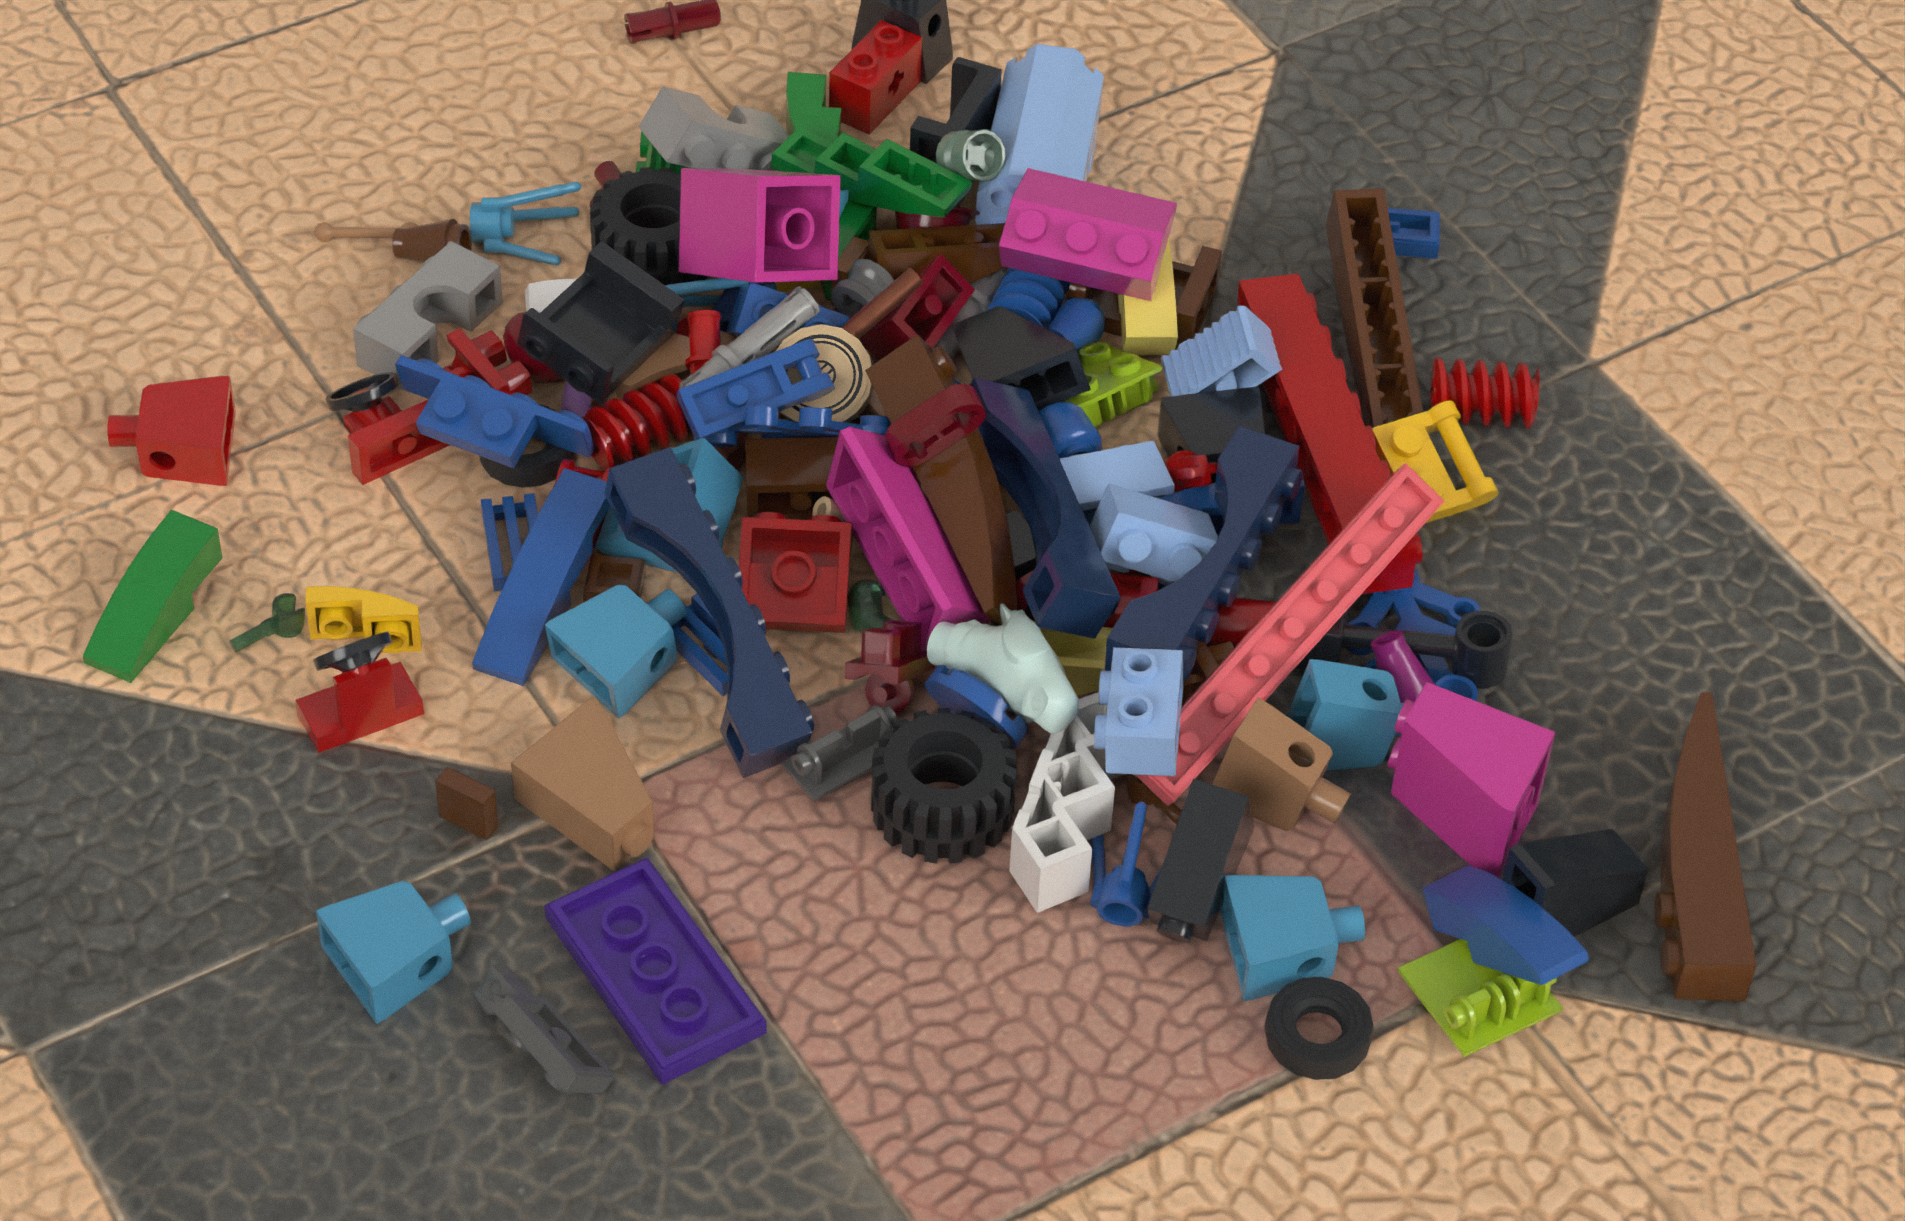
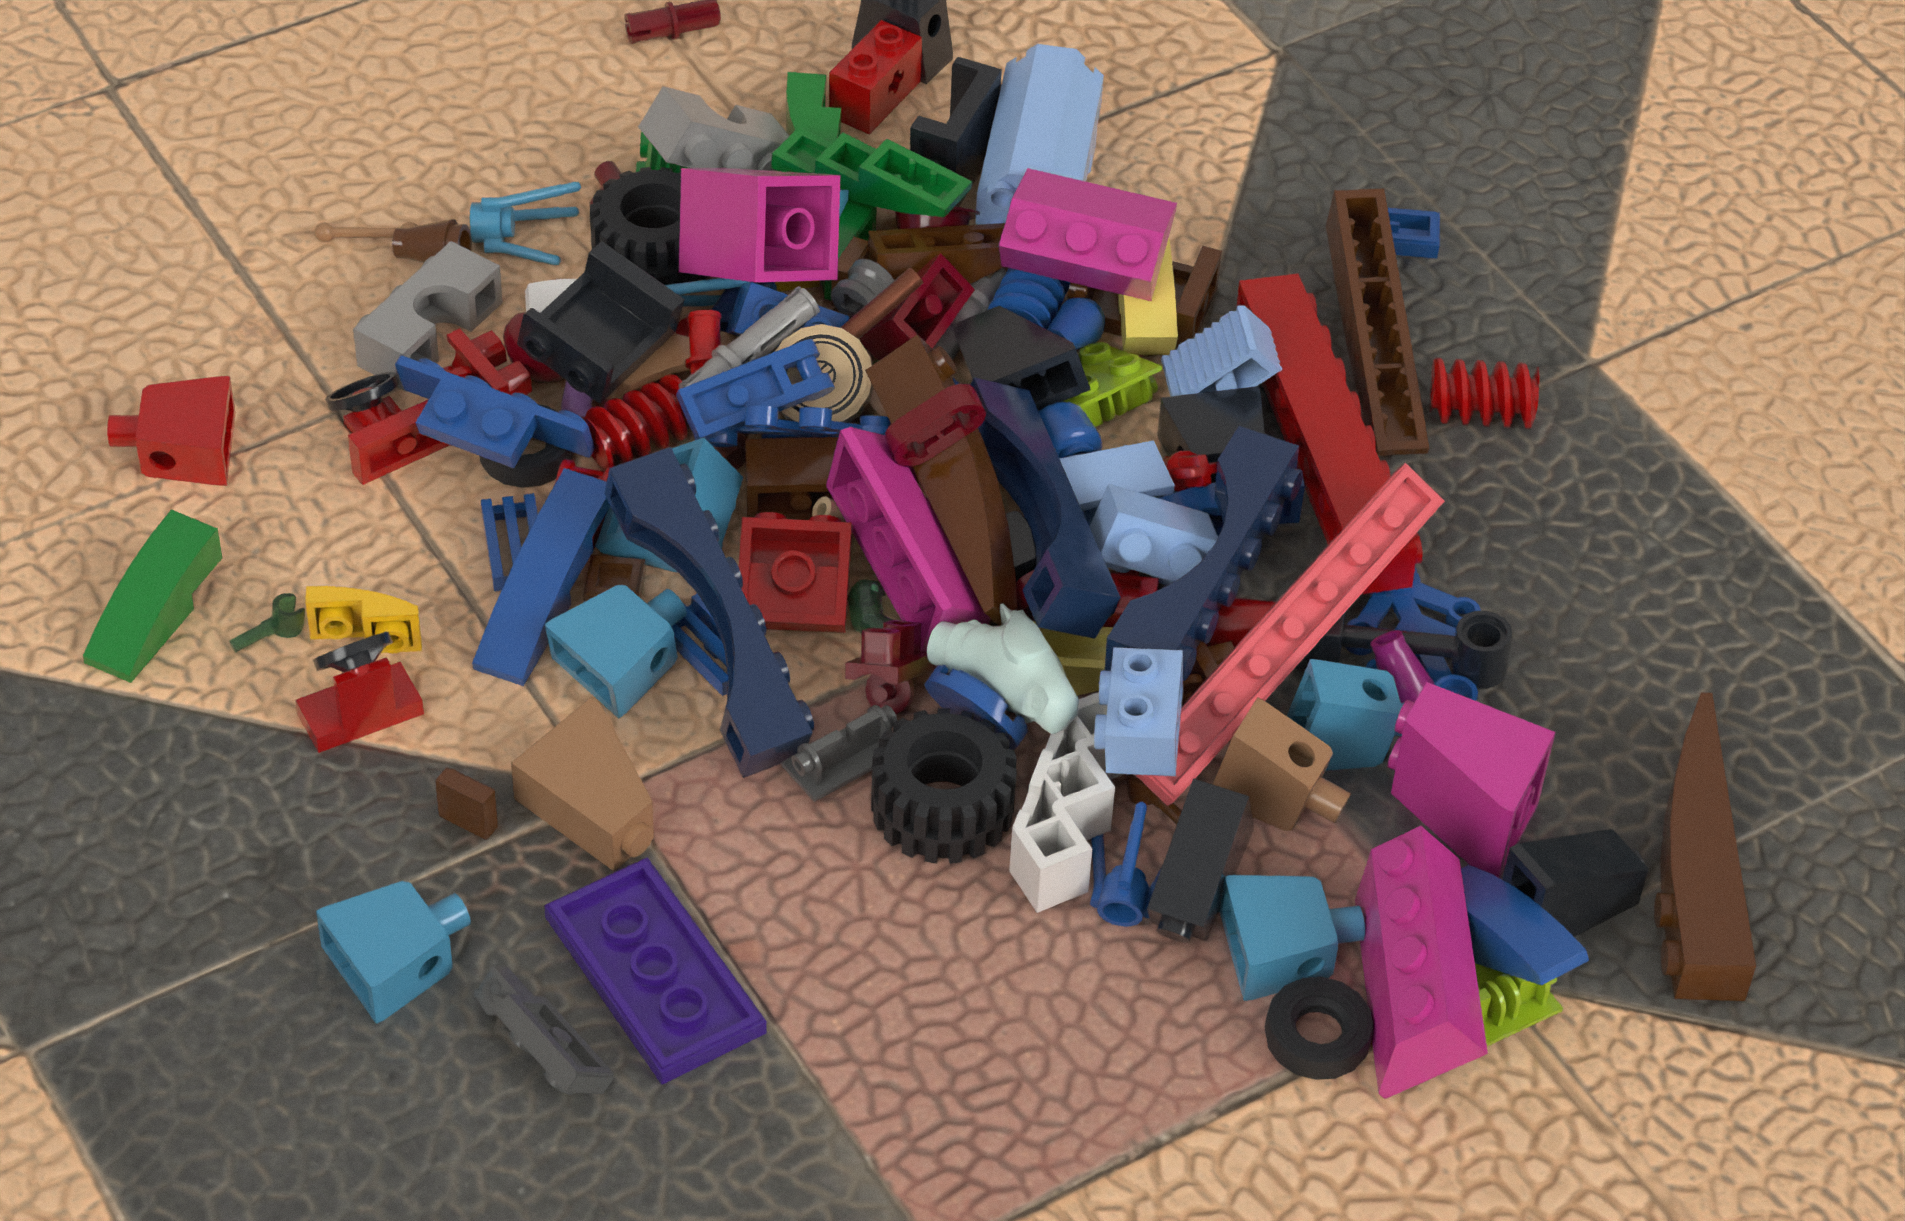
sand green wheel [936,130,1006,181] -> none
yellow plate [1372,401,1499,523] -> none
none -> dark pink slope [1355,826,1488,1099]

